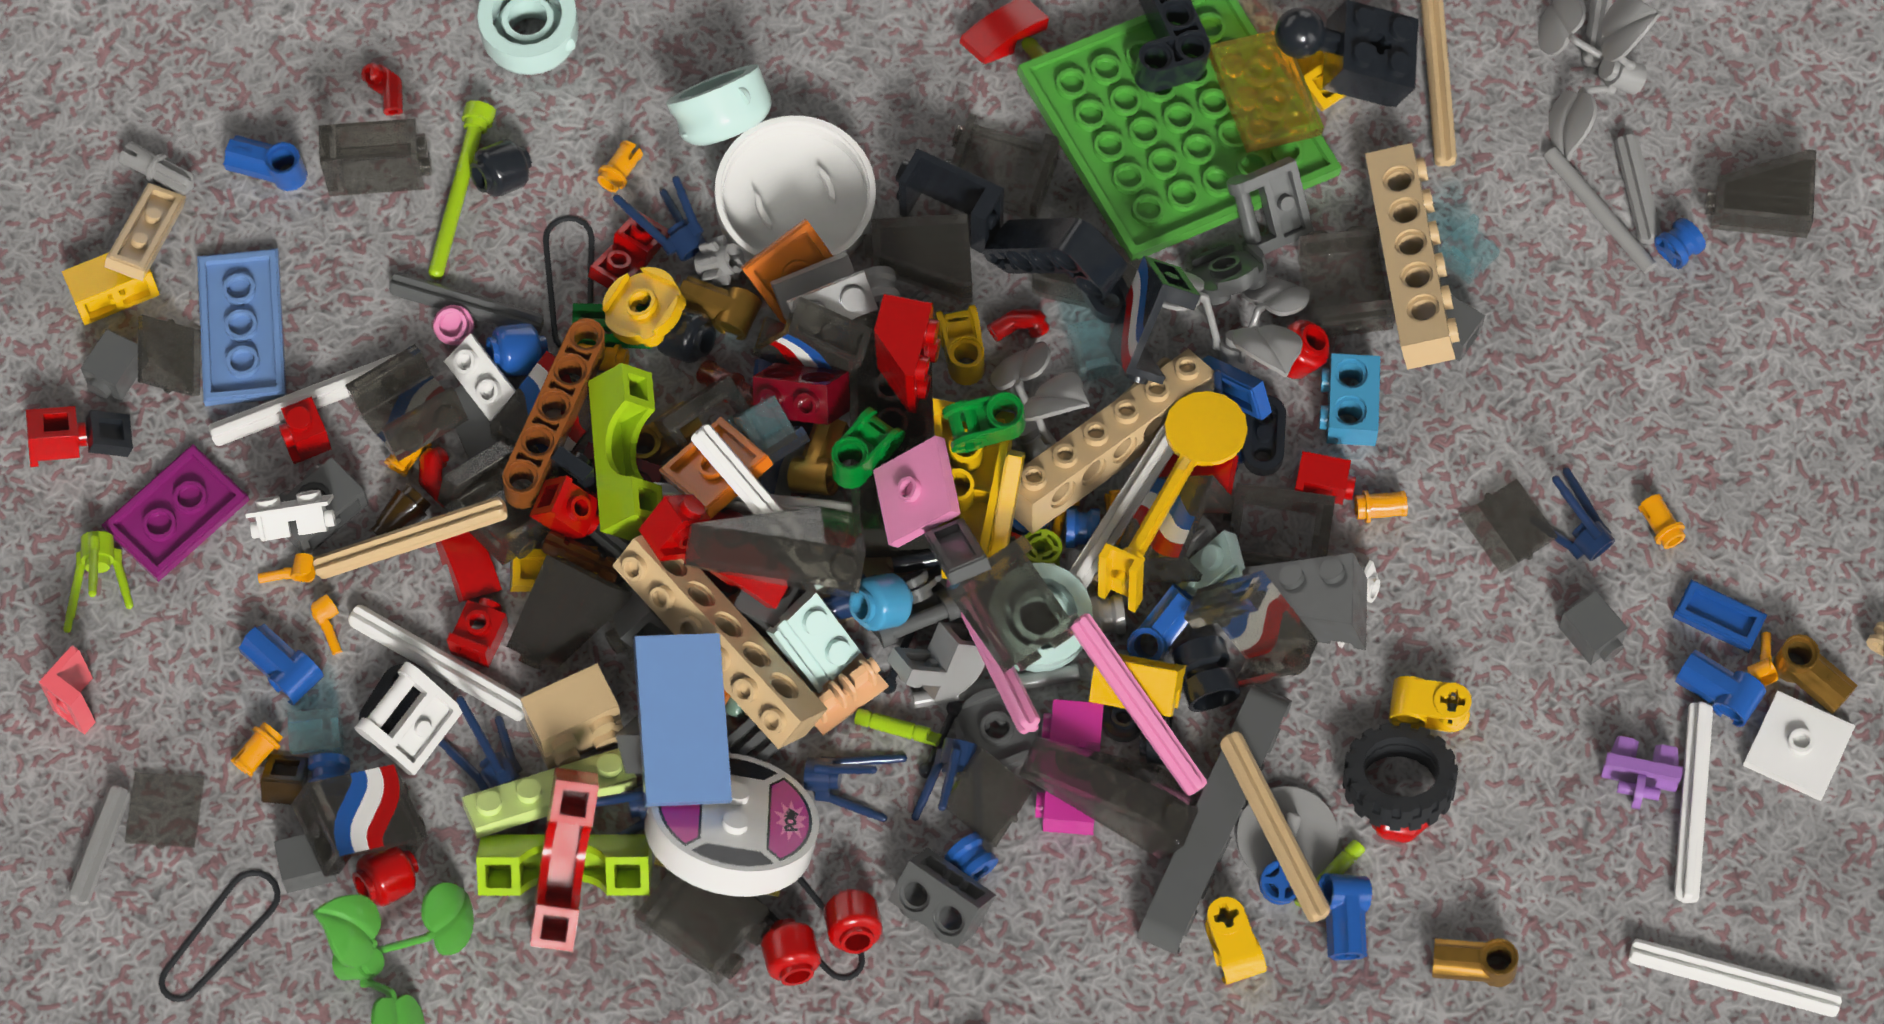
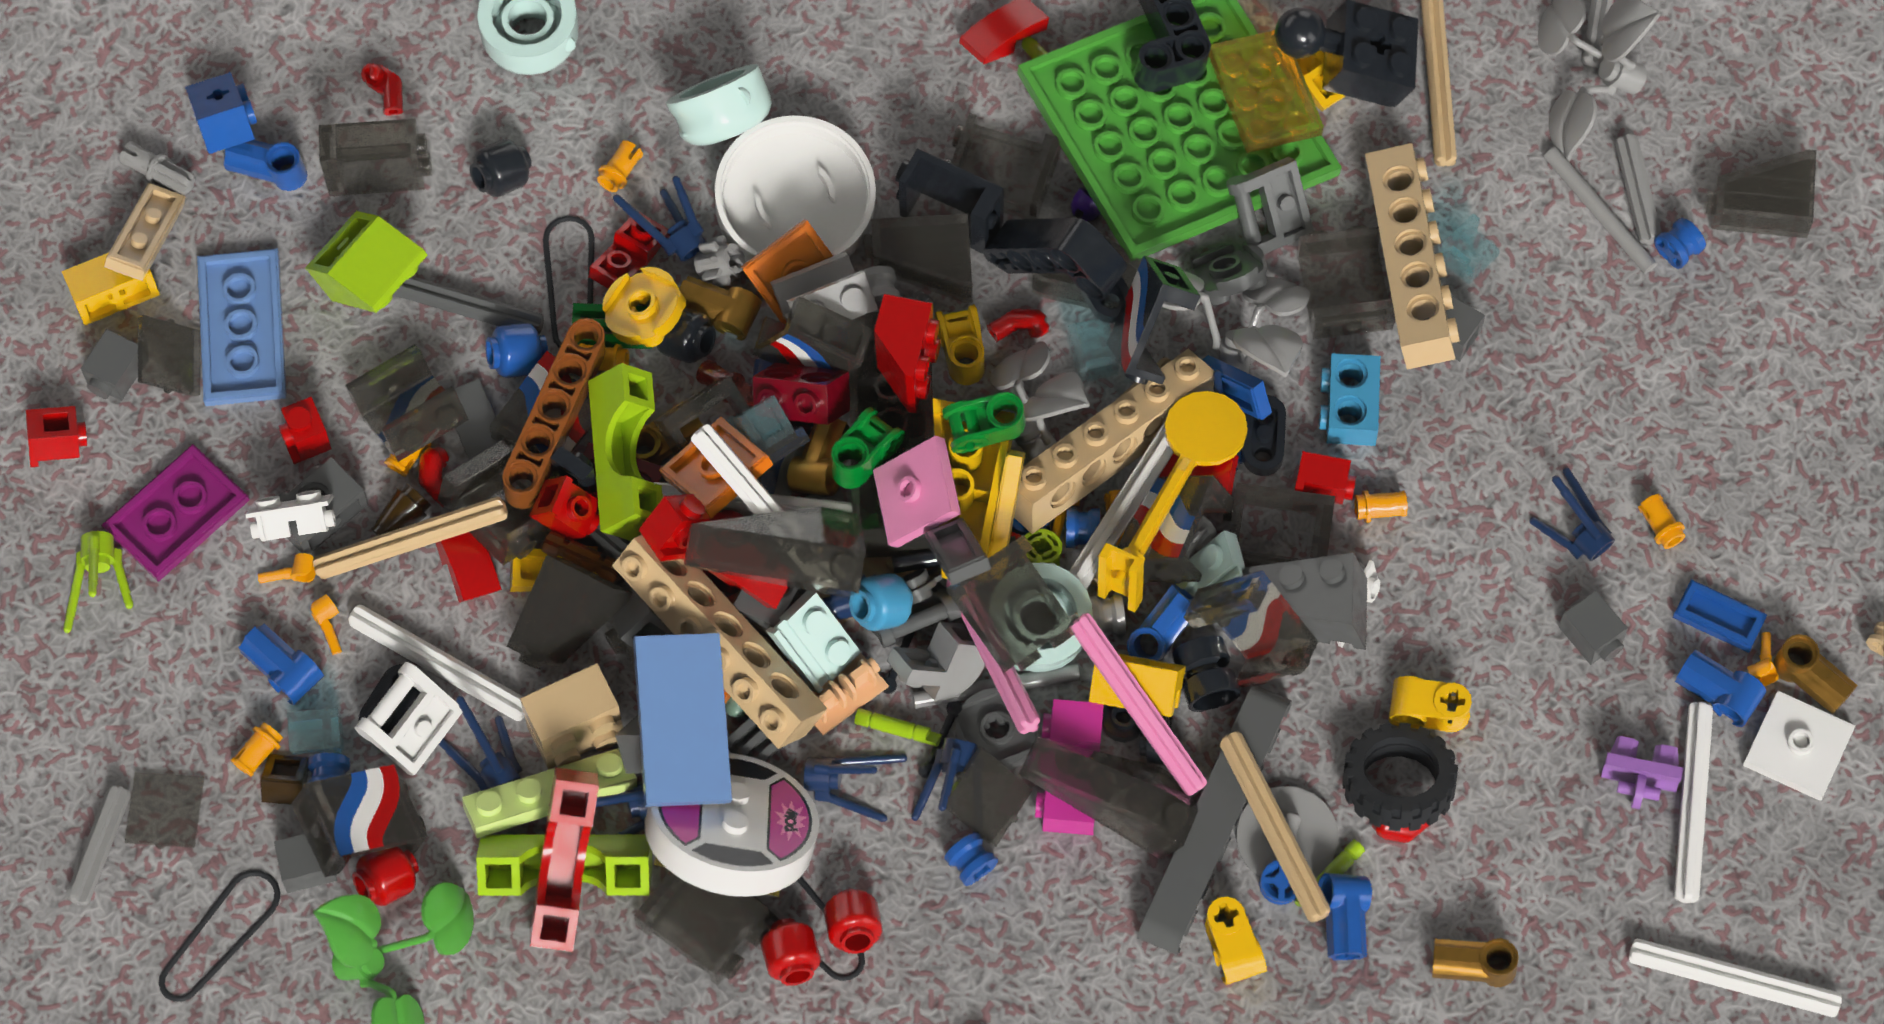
coral panel [39,645,96,735] -> none
black plate [85,410,133,457] -> none
white axle [209,354,404,446] -> none
lime piece [428,100,496,280] -> none
bright pink plate [433,305,474,346] -> none
white hinge [444,333,520,421] -> none
red brick [447,598,509,668] -> none
dark grey brick [888,847,996,948] -> none
red head [1285,320,1330,379] -> none
clear smoke piece [1460,479,1557,573] -> none
none -> blue brick [185,72,257,154]
none -> lime slope [305,210,428,313]
none -> dark purple hinge [1071,187,1101,222]

